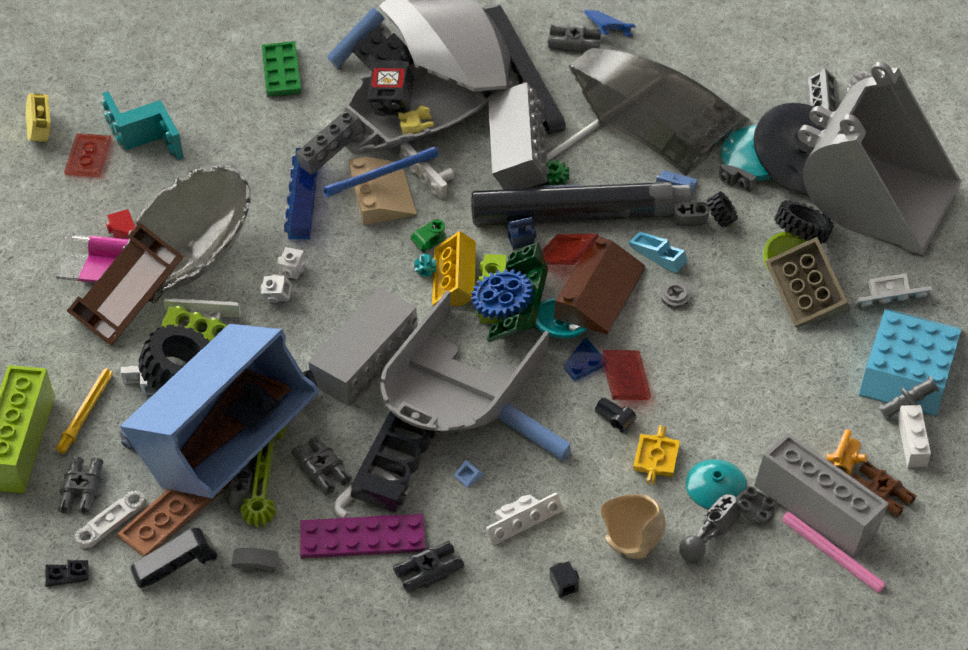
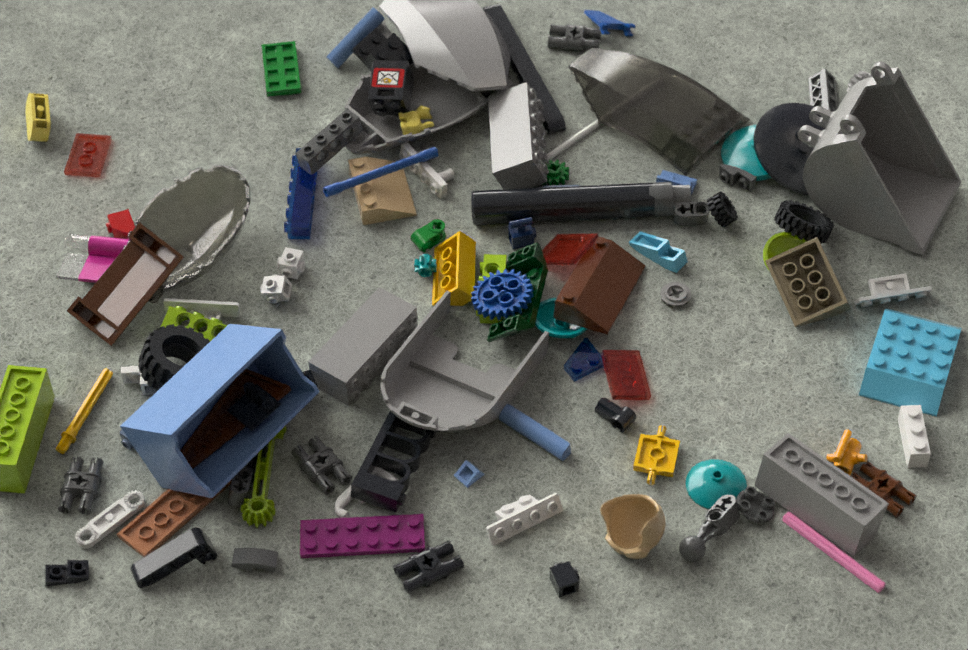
teal bracket [101,91,184,160] -> none
dark grey piece [878,376,940,421] -> none

